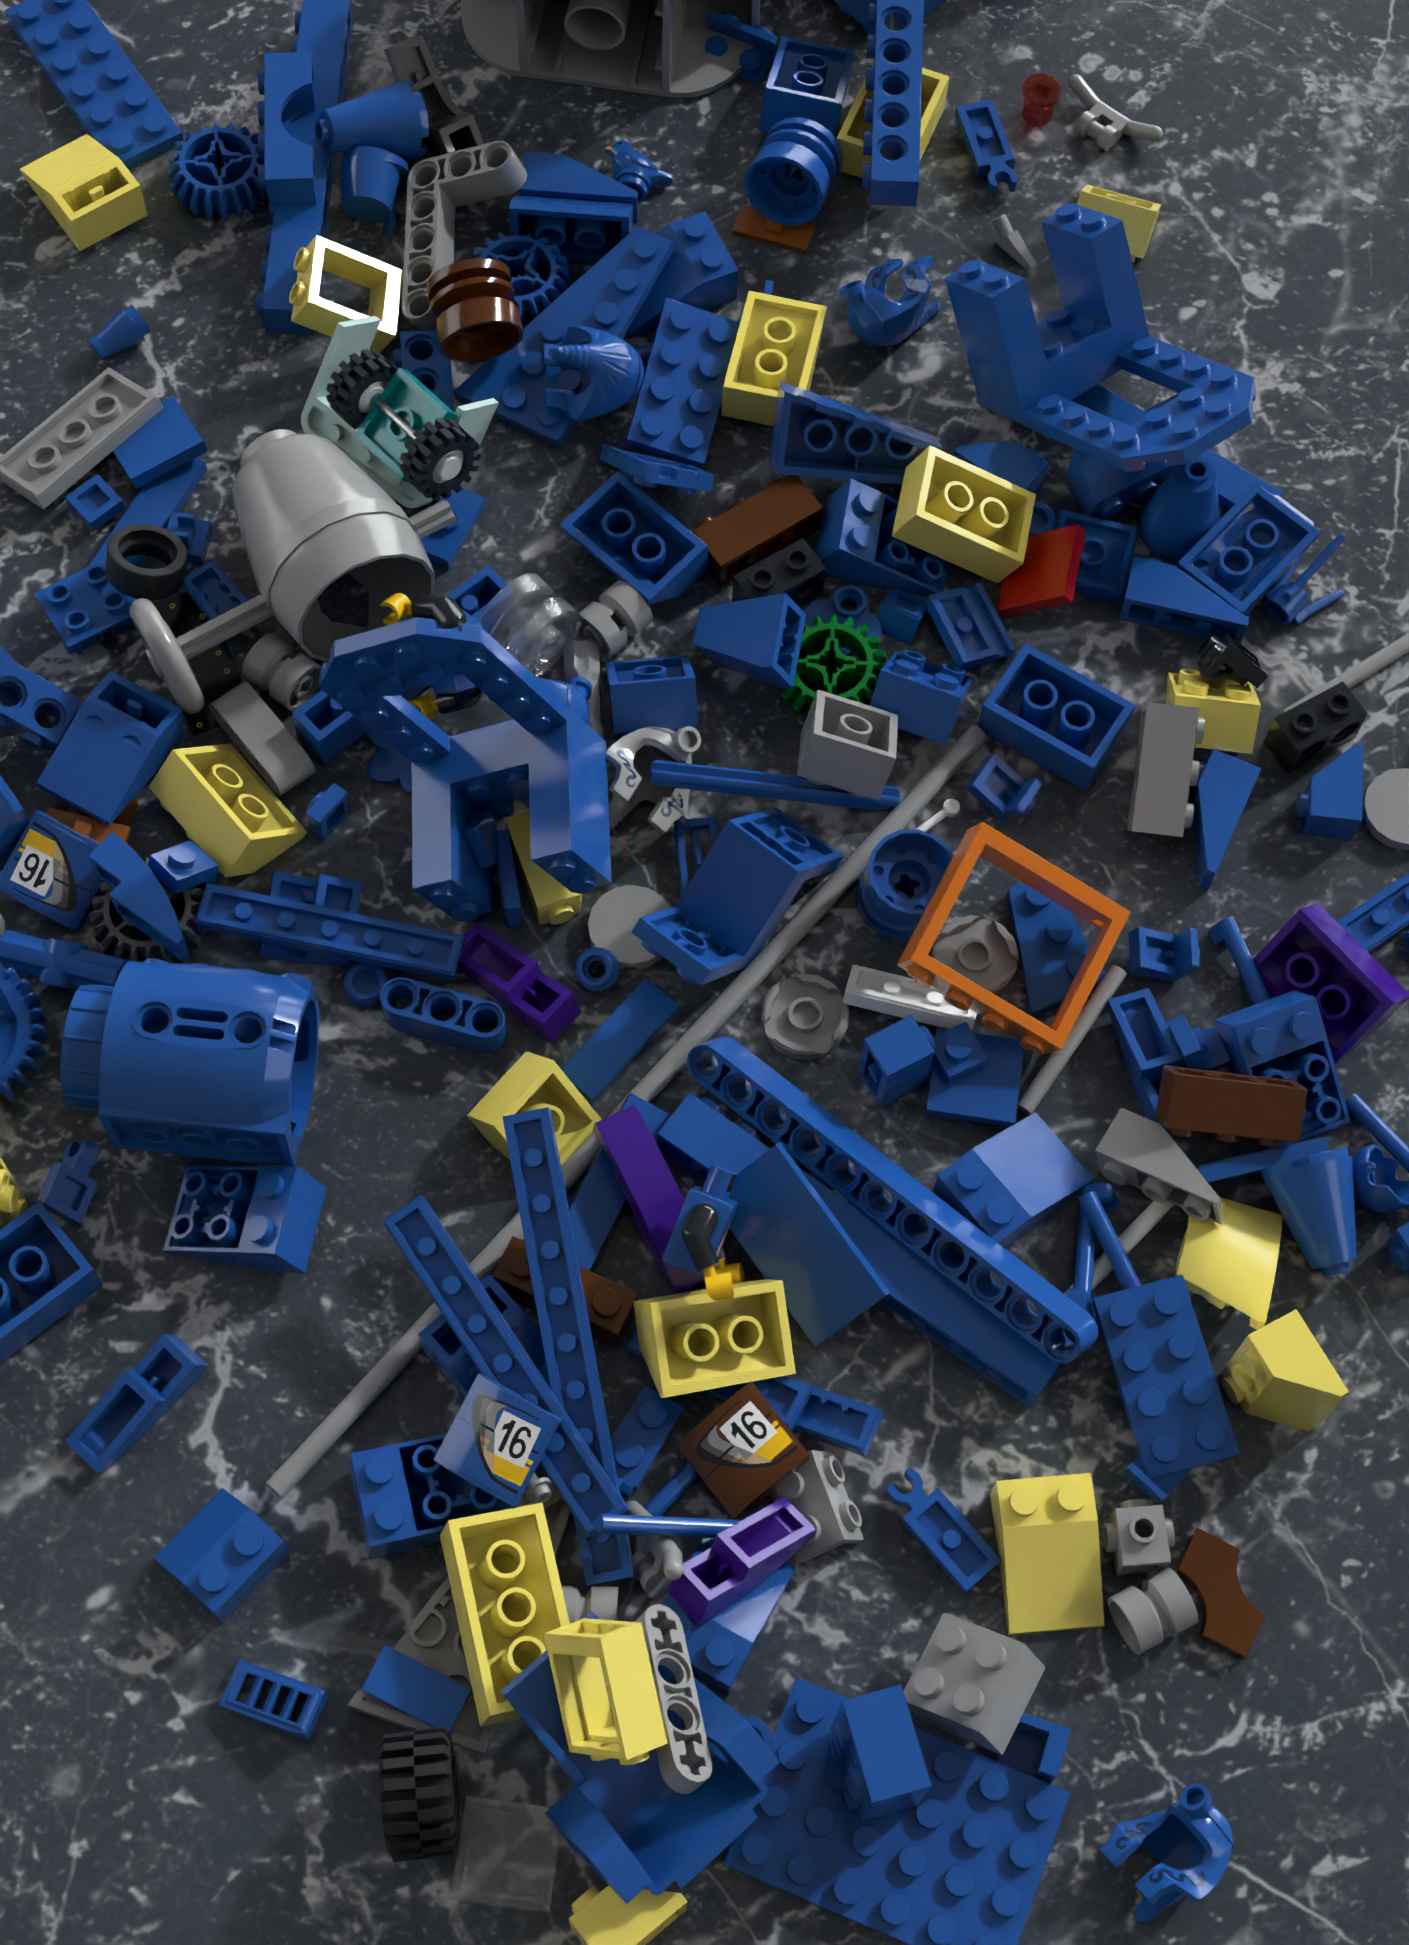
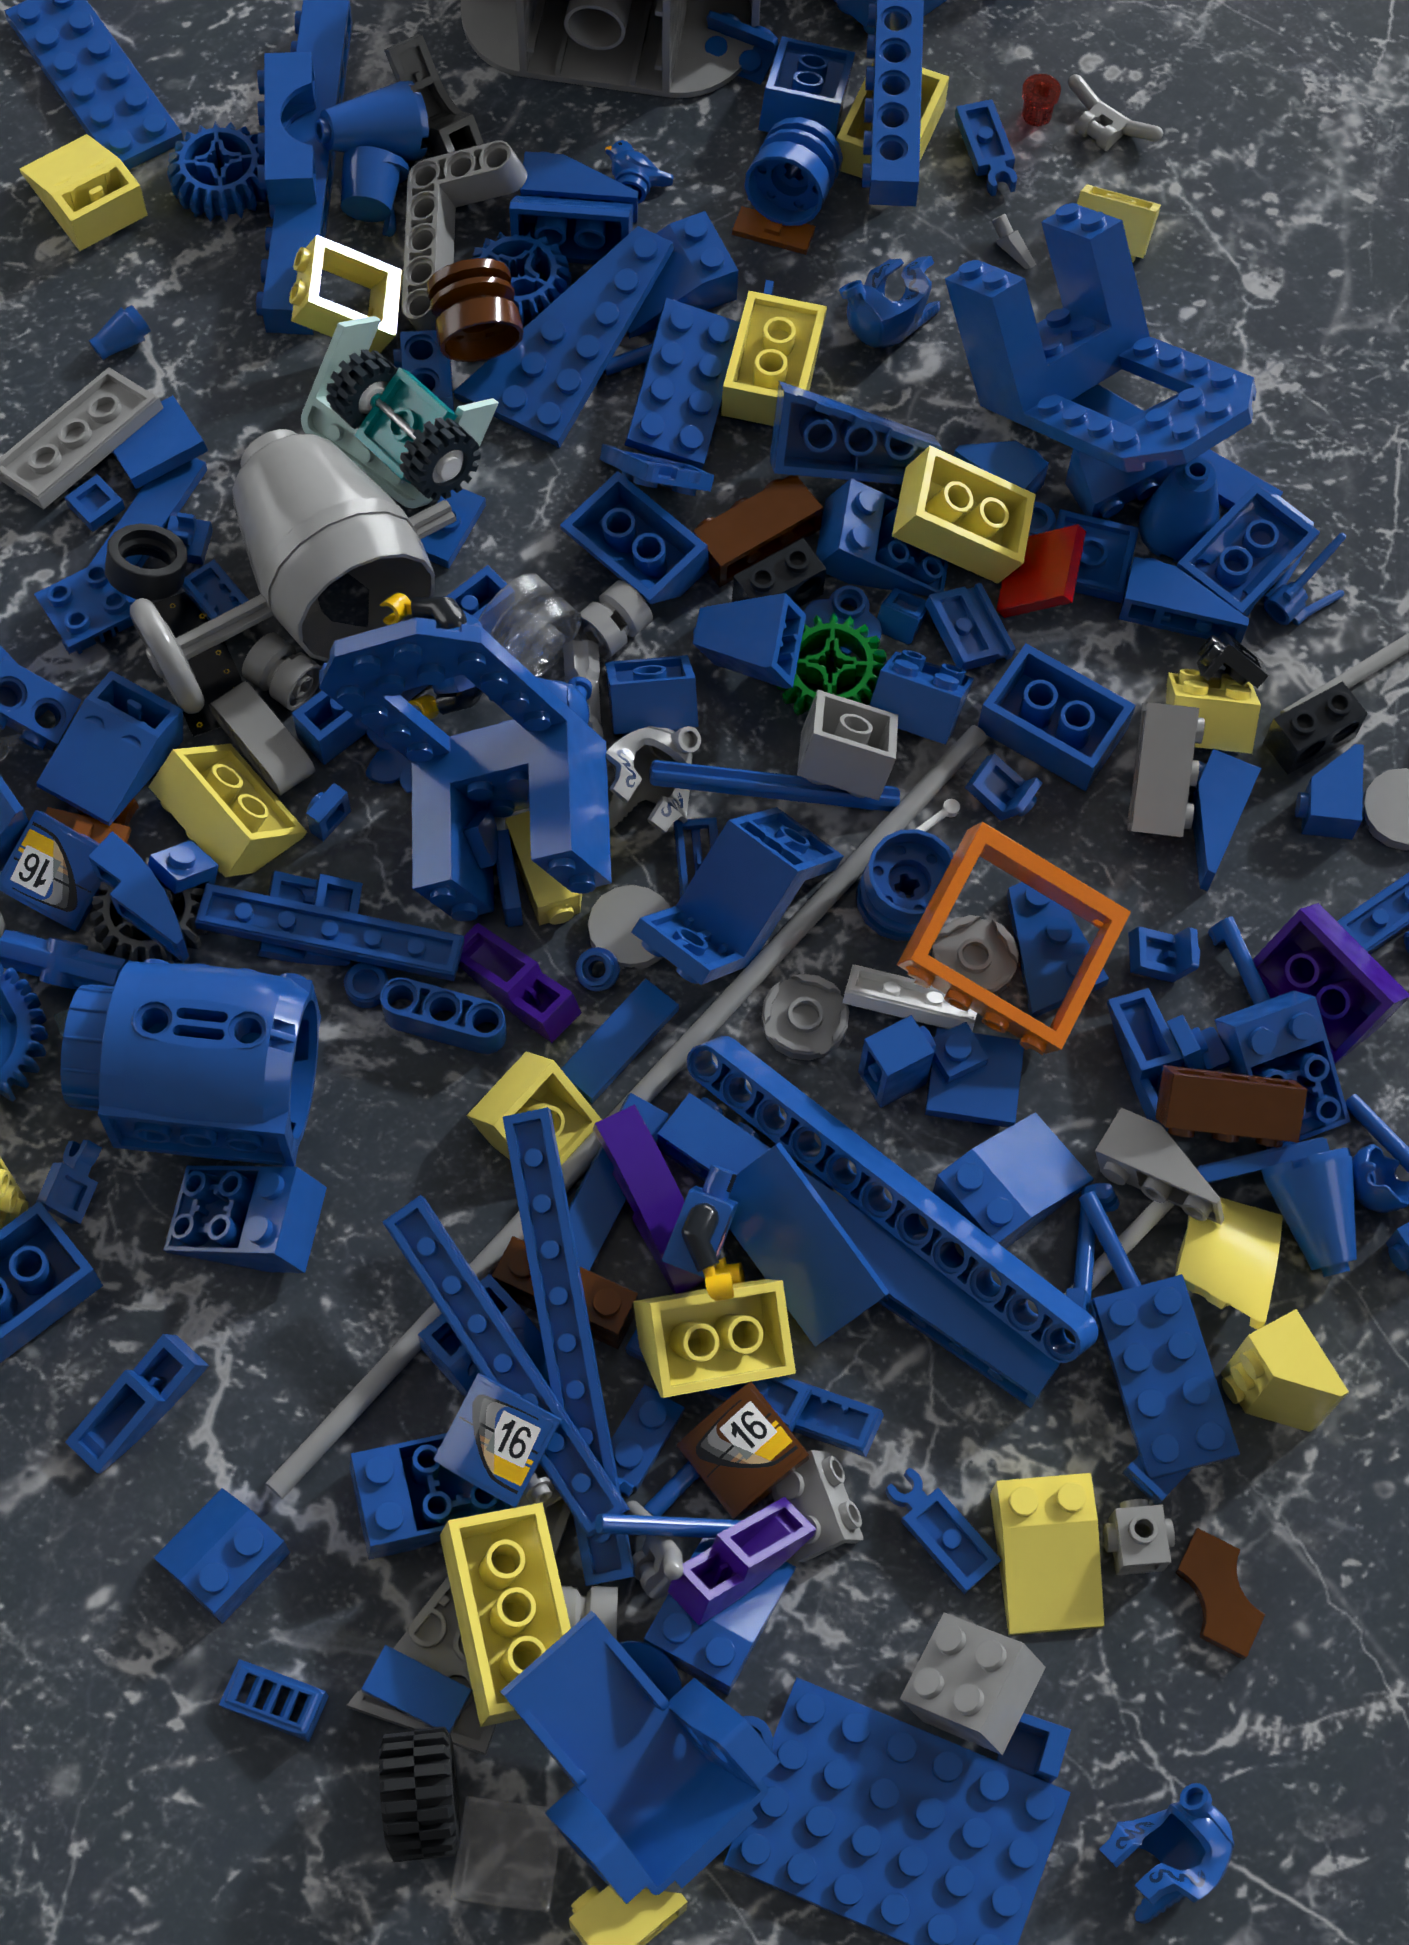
blue piece [541,325,644,422] -> none
light yellow window [544,1618,668,1765] -> none
light grey beam [635,1604,712,1794] -> none
blue brick [827,1684,932,1822] -> none
light grey bar [1017,965,1127,1116] -> none
light grey wheel [1108,1567,1199,1655] -> none

